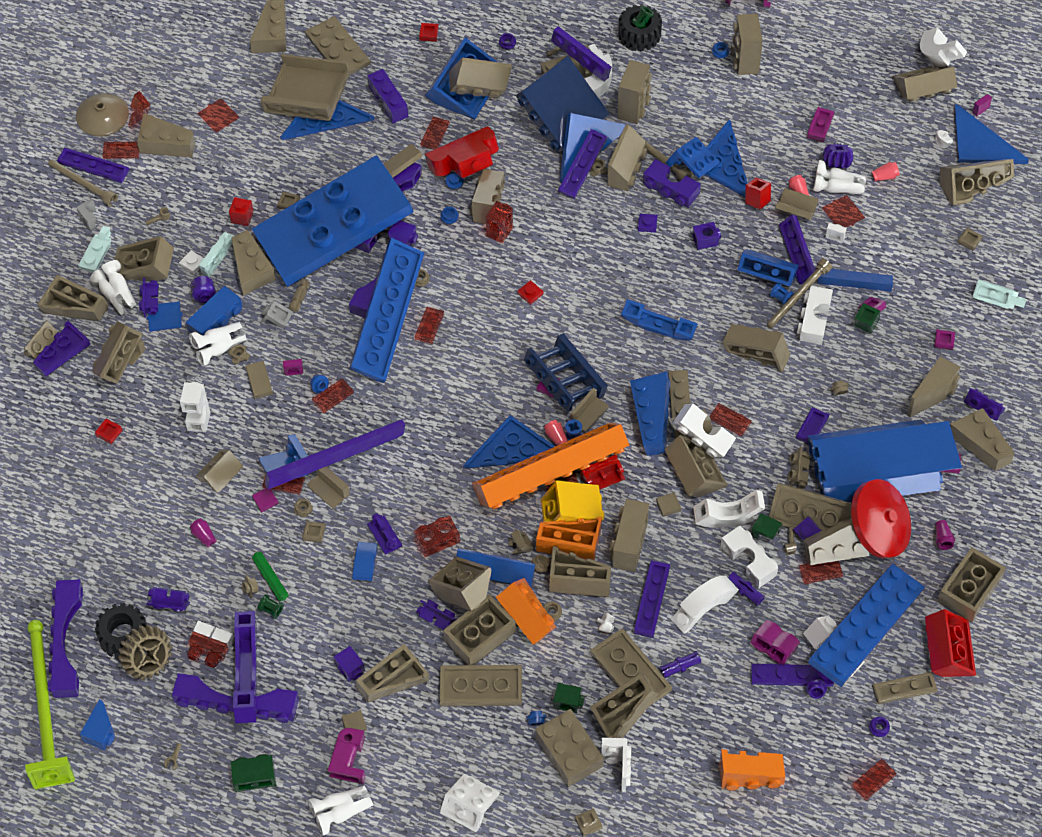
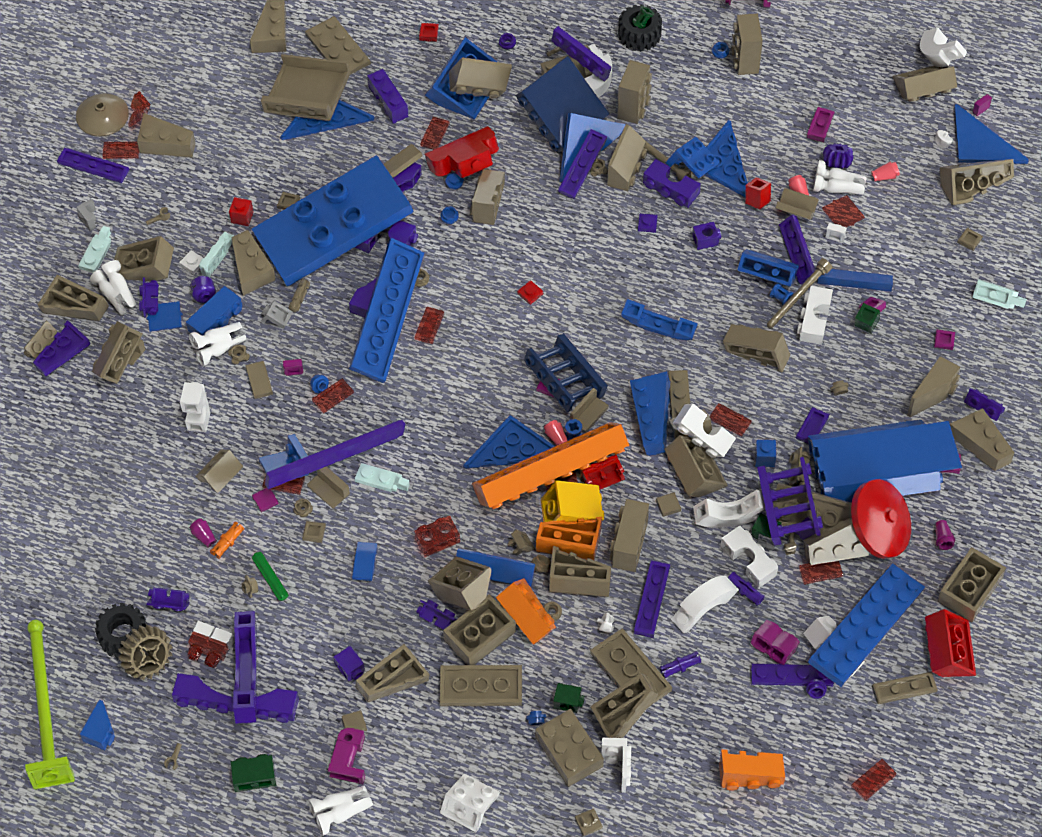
dark tan piece [48,159,118,207] -> none
dark purple arch [48,579,83,698] -> none
red plate [95,418,123,445] -> none
clear red piece [198,99,239,133] -> none
dark green bush [257,594,284,619] -> none
dark purple hinge [367,513,403,555] -> none
clear red brick [486,201,513,244] -> none
dark purple plate [869,717,890,737] -> none
none -> orange pin [210,522,244,559]
none -> light aqua hinge [355,463,410,492]
none -> blue brick [755,440,776,467]
none -> dark purple fence [757,457,823,546]

